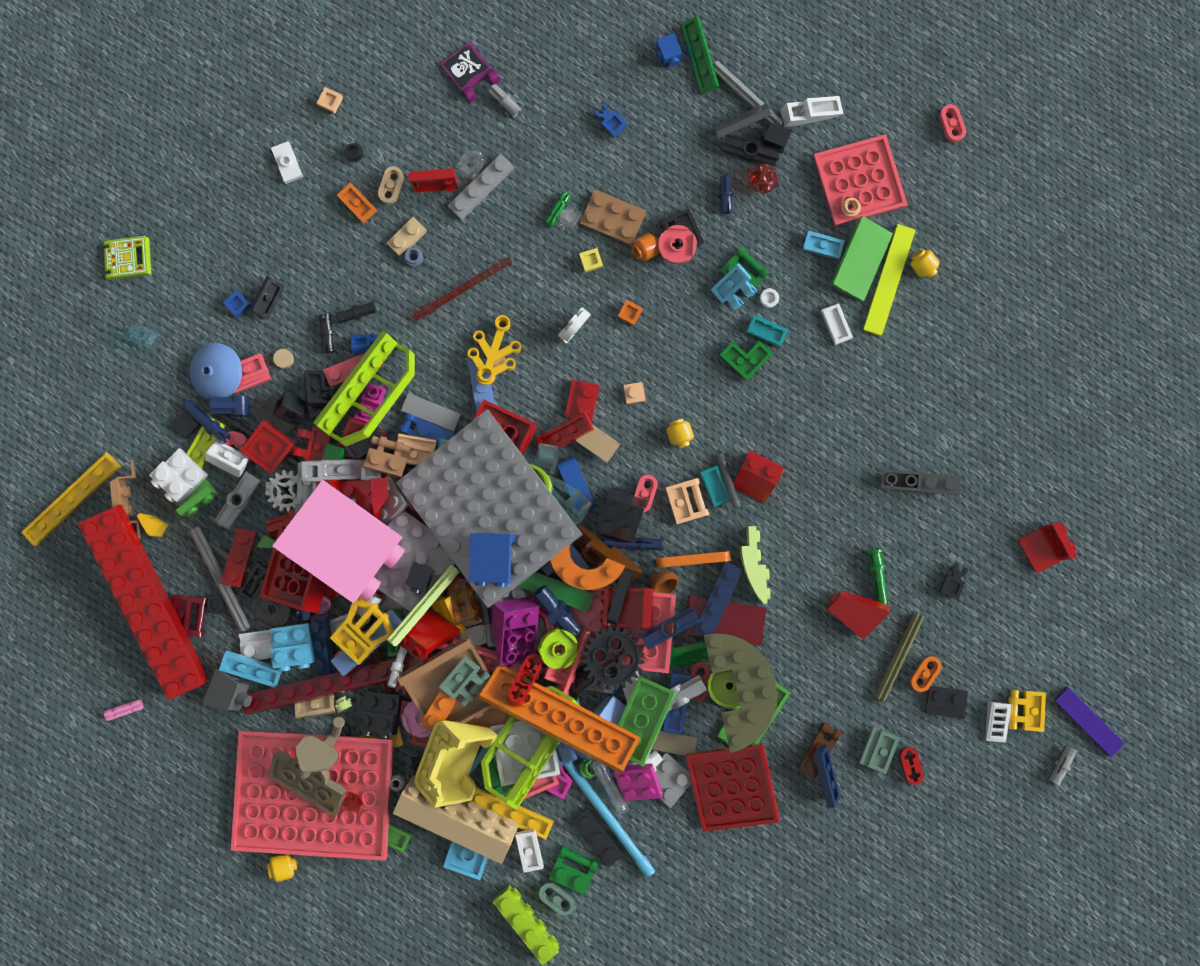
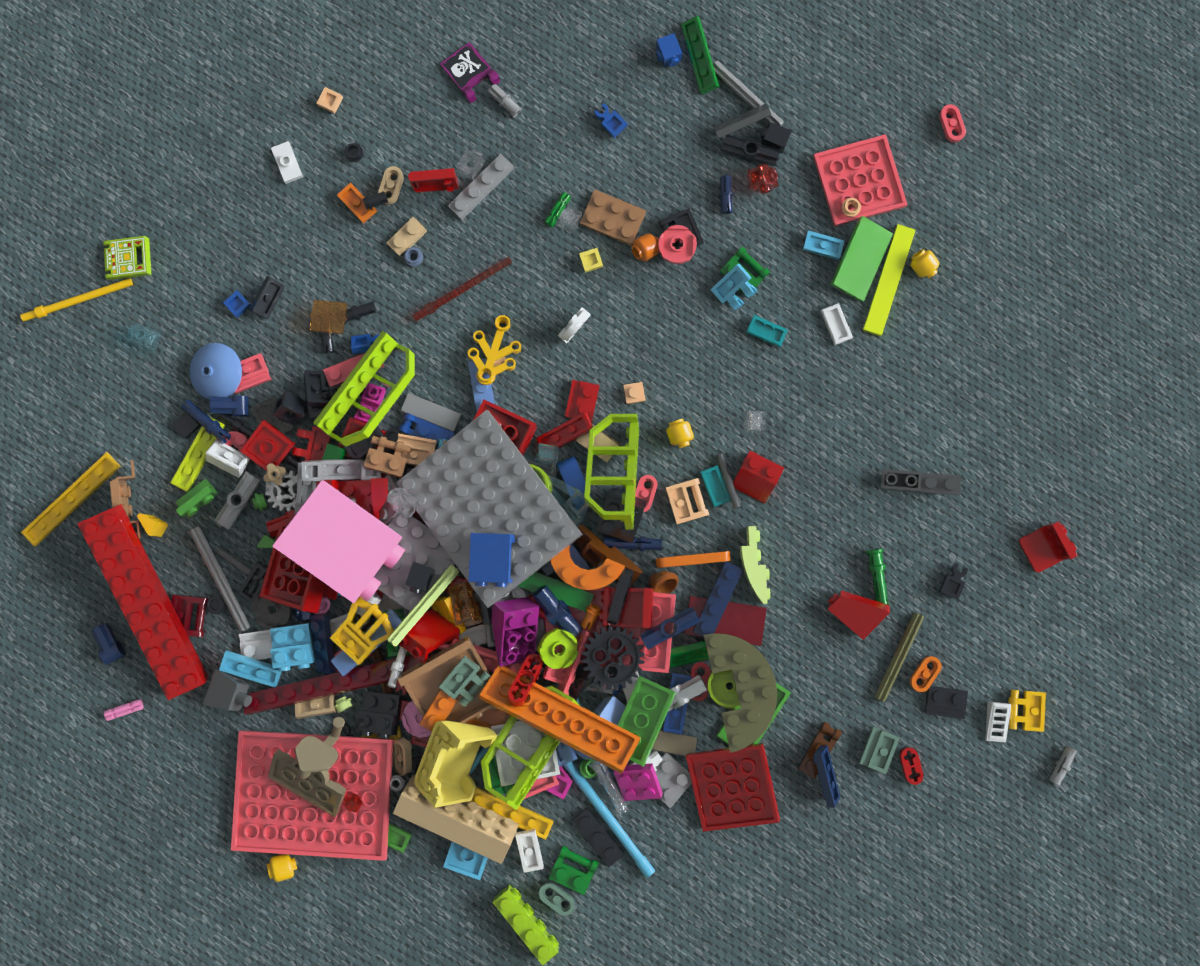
white plate [149,448,208,503] -> none
red plate [221,527,257,589] -> none
tan tile [273,349,294,369] -> none
orange plate [617,300,643,326] -> none
green plate [719,340,773,382] -> none
white tile [759,288,779,308] -> none
white slope [780,96,843,127] -> none
dark purple tile [1053,687,1125,757] -> none
none -> yellow bar [20,278,133,322]
none -> dark blue piece [91,623,126,665]
none -> bright green plate [252,493,267,512]
none -> tan plate [264,463,286,485]
none -> clear orange piece [309,300,347,334]
none -> black pin [363,191,388,210]
none -> clear brick [387,488,421,518]
none -> tan plate [393,737,412,776]
none -> orange pin [581,604,601,630]
none -> lime plate [584,414,639,530]
none -> clear brick [743,410,766,433]

